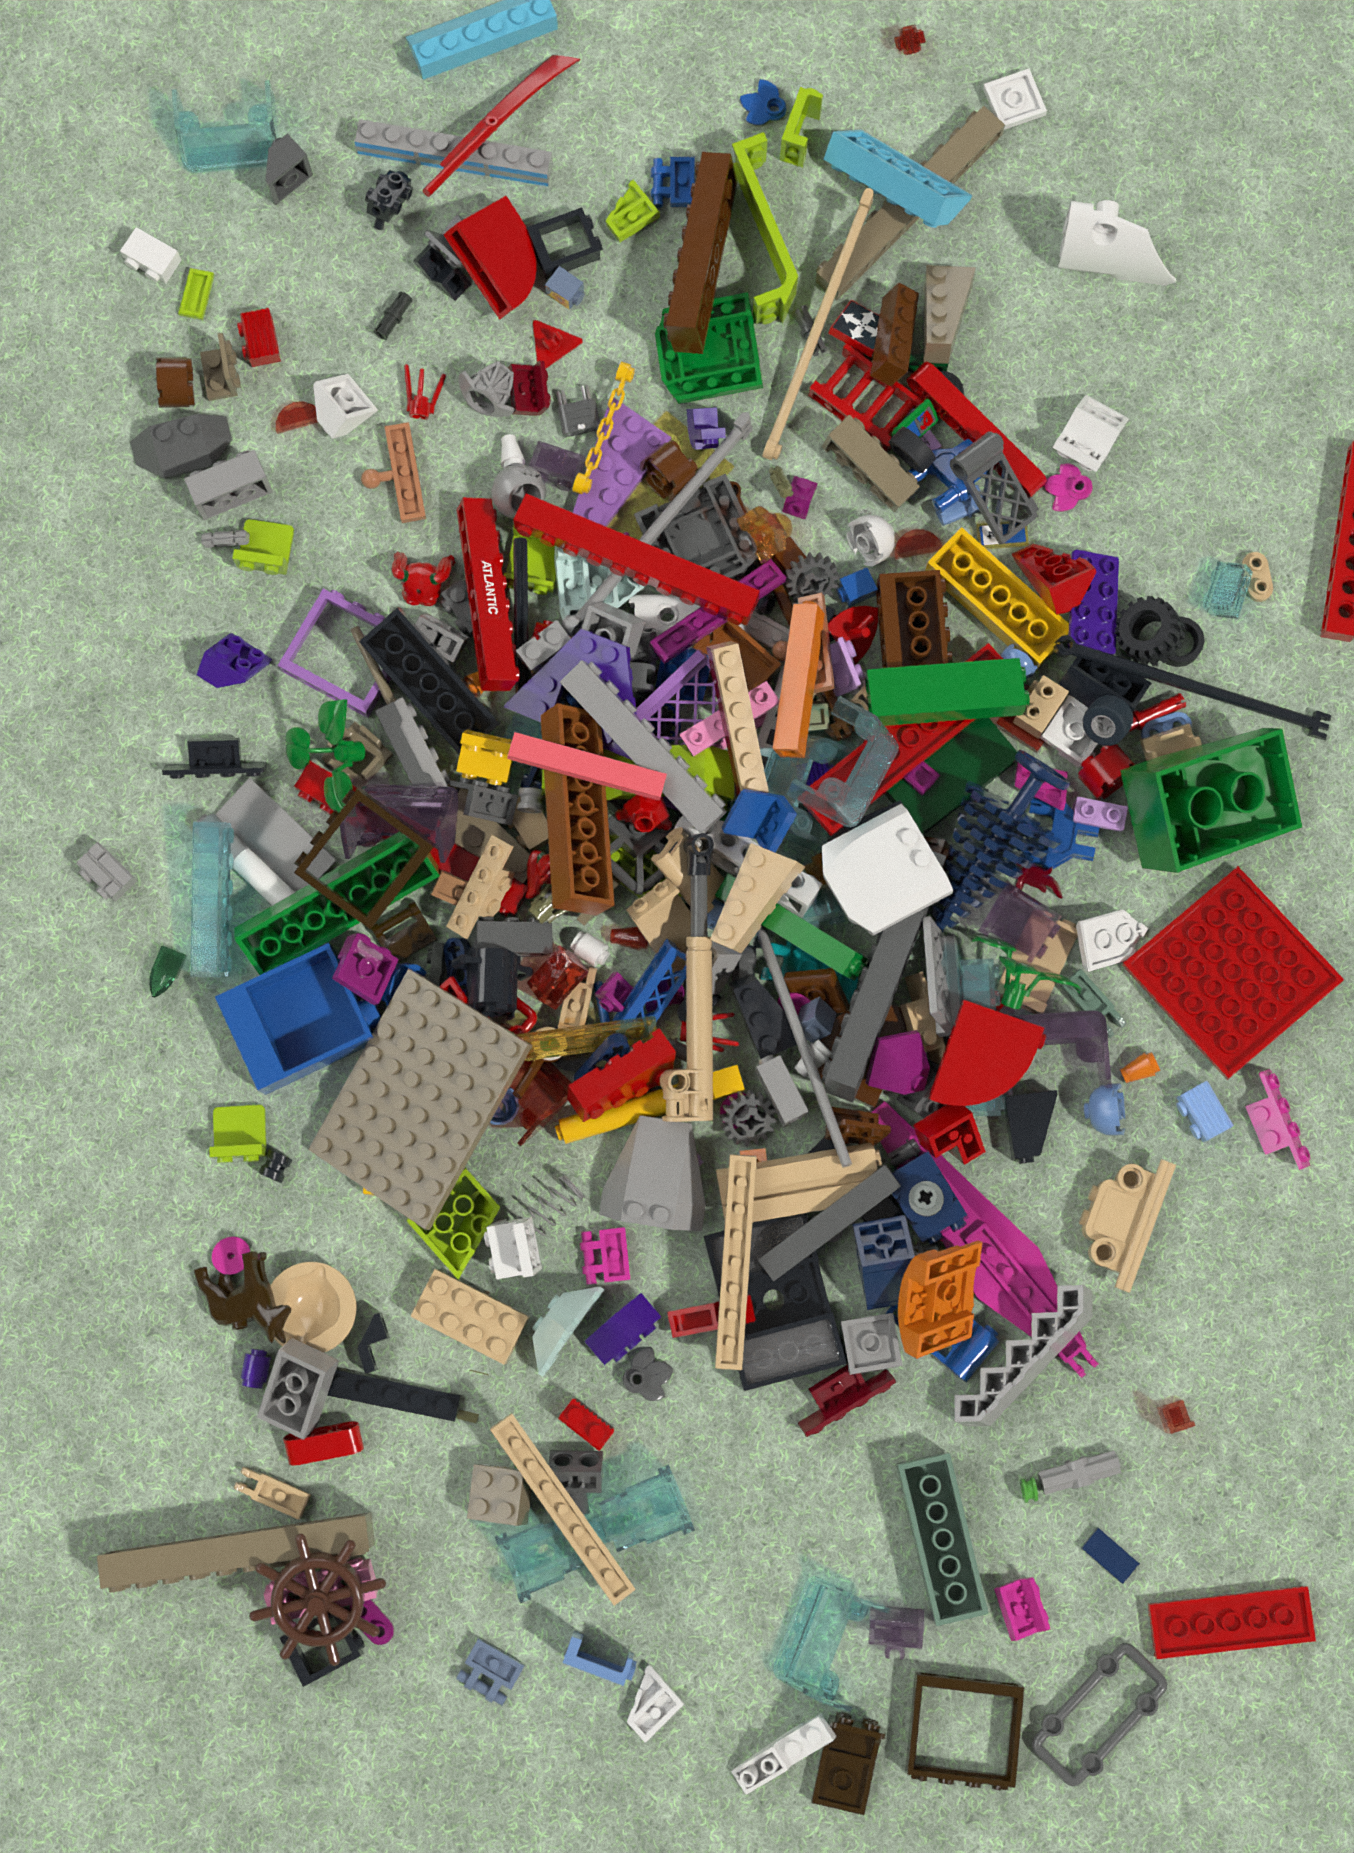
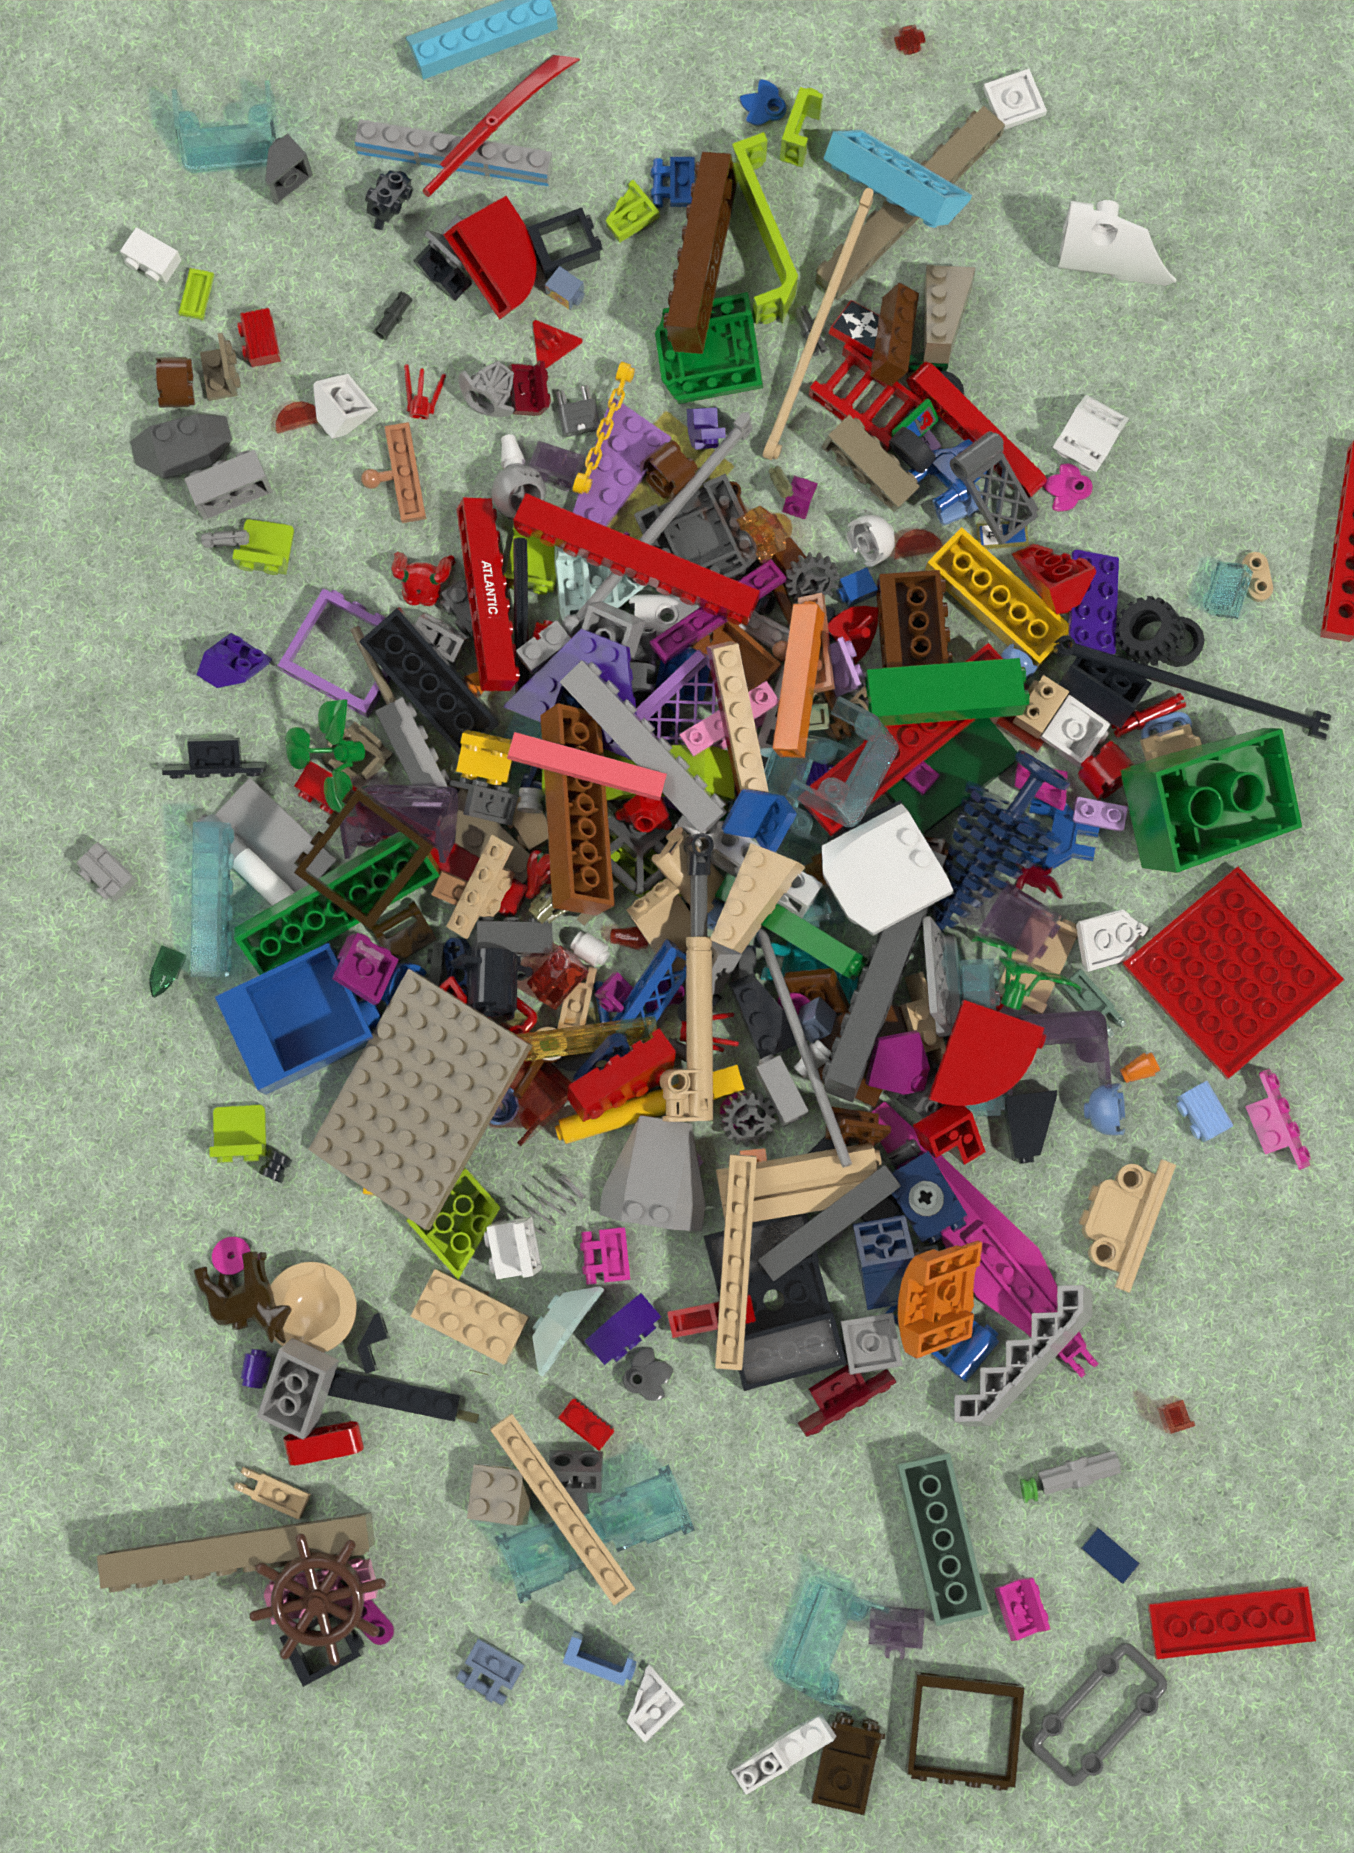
black wheel [1082,695,1133,746] -> none

